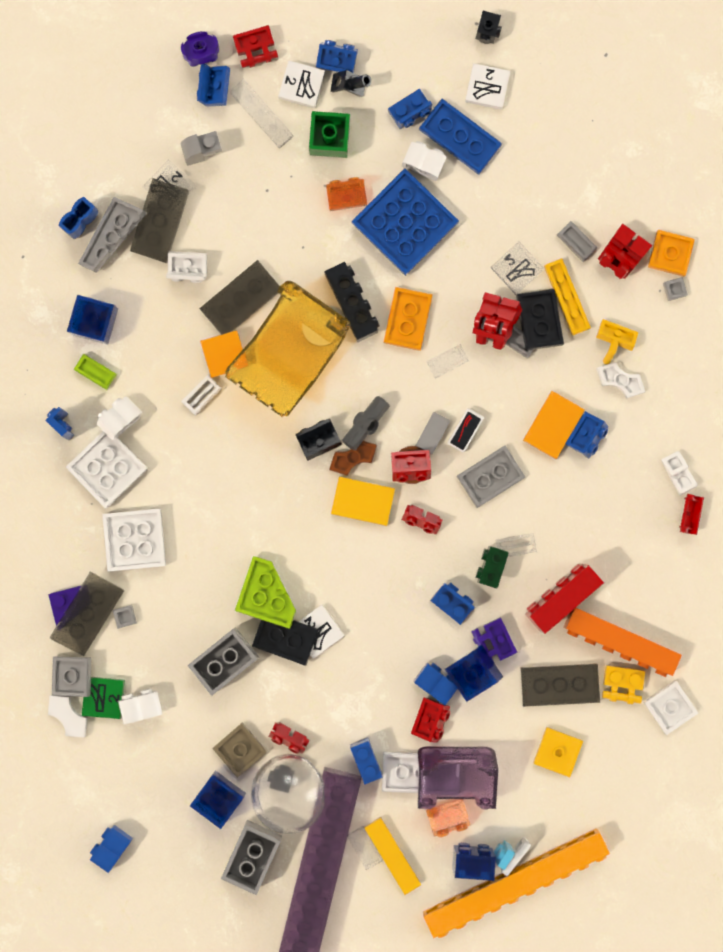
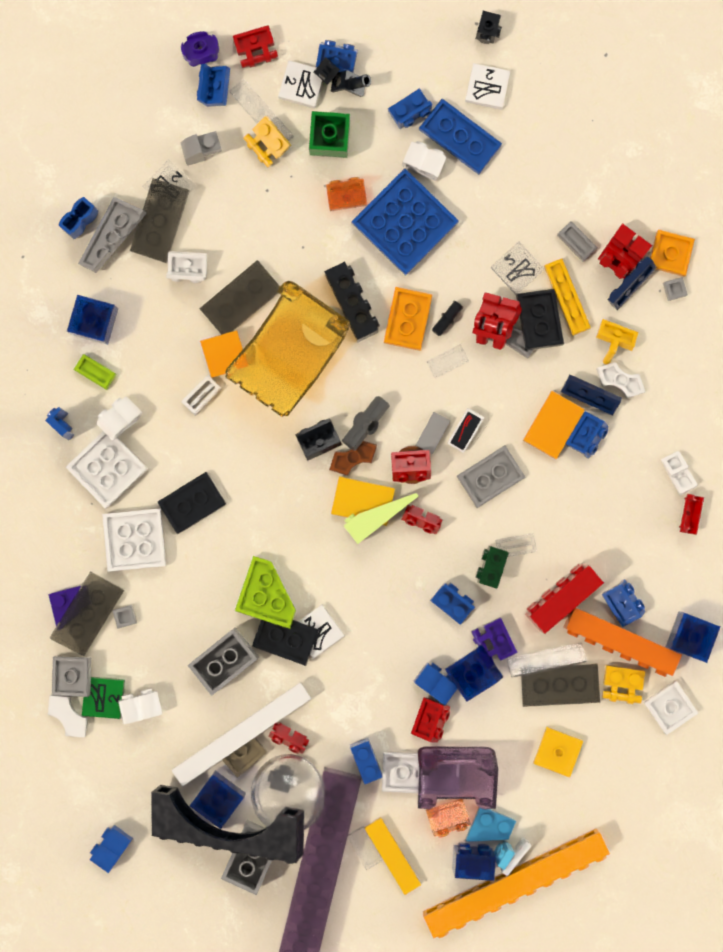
none -> black arch [151,785,304,864]
none -> black tile [158,472,226,534]
none -> white tile [172,682,311,786]
none -> yellow plate [243,116,292,168]
none -> black tile [313,57,340,85]
none -> yellowish green slope [344,493,418,544]
none -> black axle [432,300,463,336]
none -> dark azure wing [465,805,516,842]
none -> clear tile [507,642,587,678]
none -> dark blue plate [561,374,622,416]
none -> blue bracket [602,579,645,627]
none -> dark blue plate [607,256,657,311]
none -> clear blue brick [665,611,721,663]

